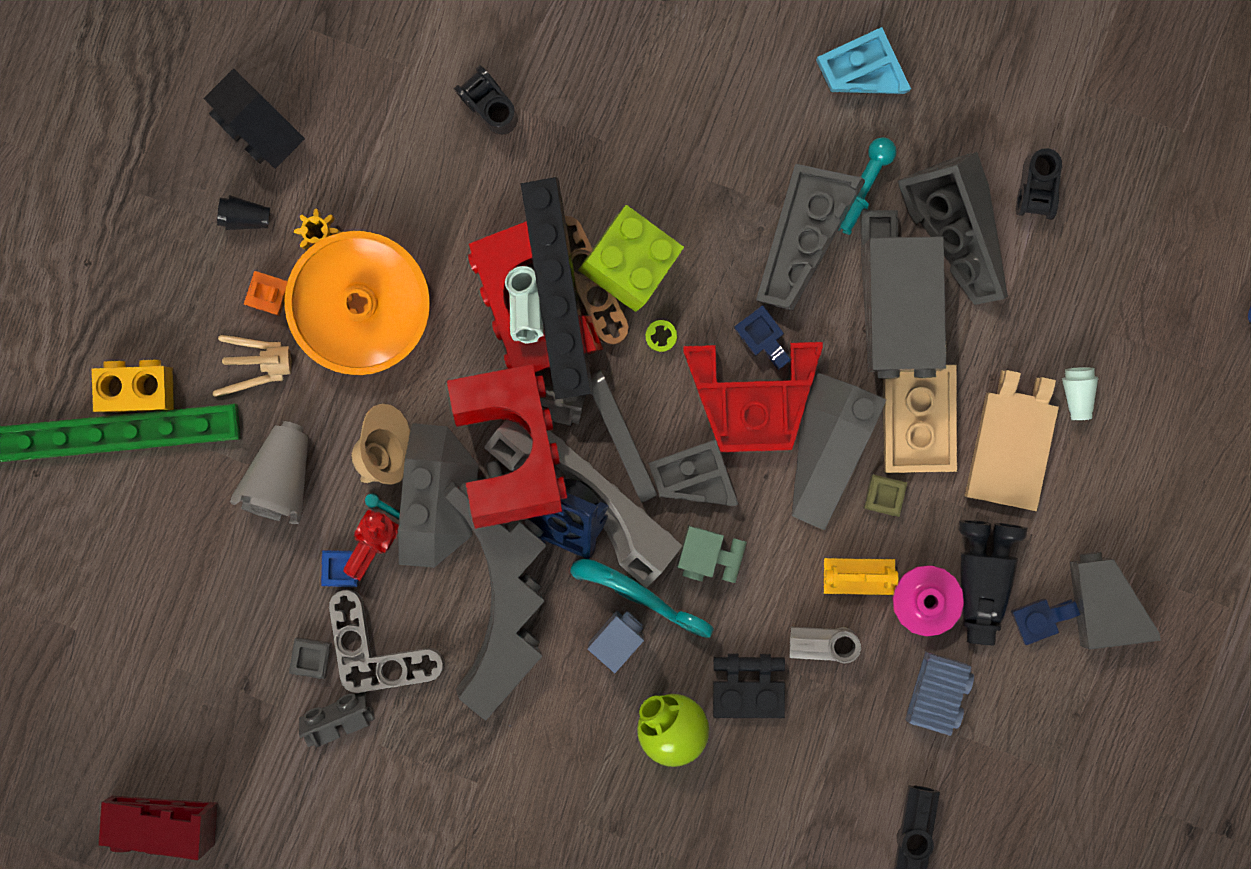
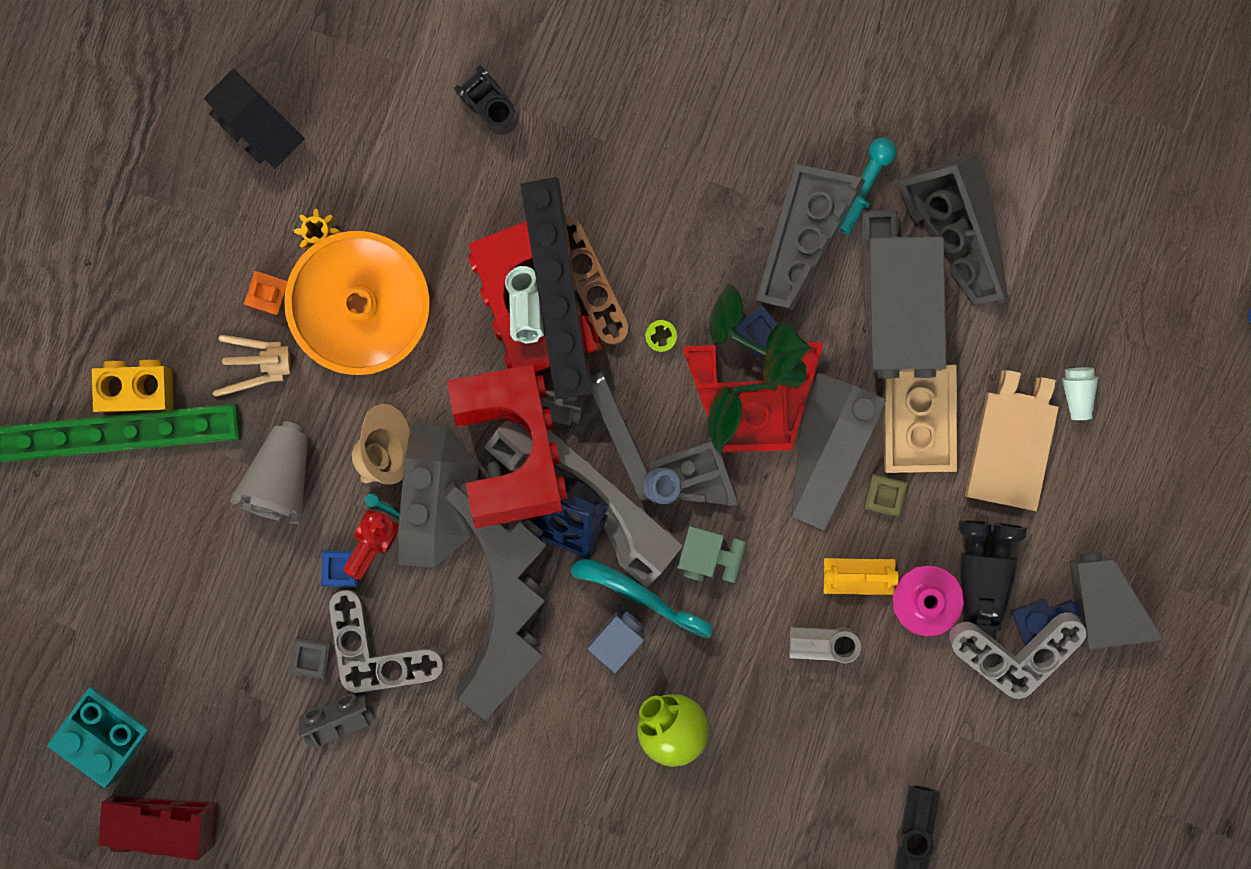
black cone [217,195,270,230] -> none
lime brick [578,205,684,312] -> none
black plate [713,653,785,718] -> none
medium azure wing [816,27,911,94] -> none
sand blue brick [905,651,974,736] -> none
black piece [1016,148,1062,220] -> none
none -> teal slope [47,686,149,788]
none -> sand blue tile [643,468,681,504]
none -> dark green plant [708,284,811,453]
none -> light grey beam [949,612,1086,699]

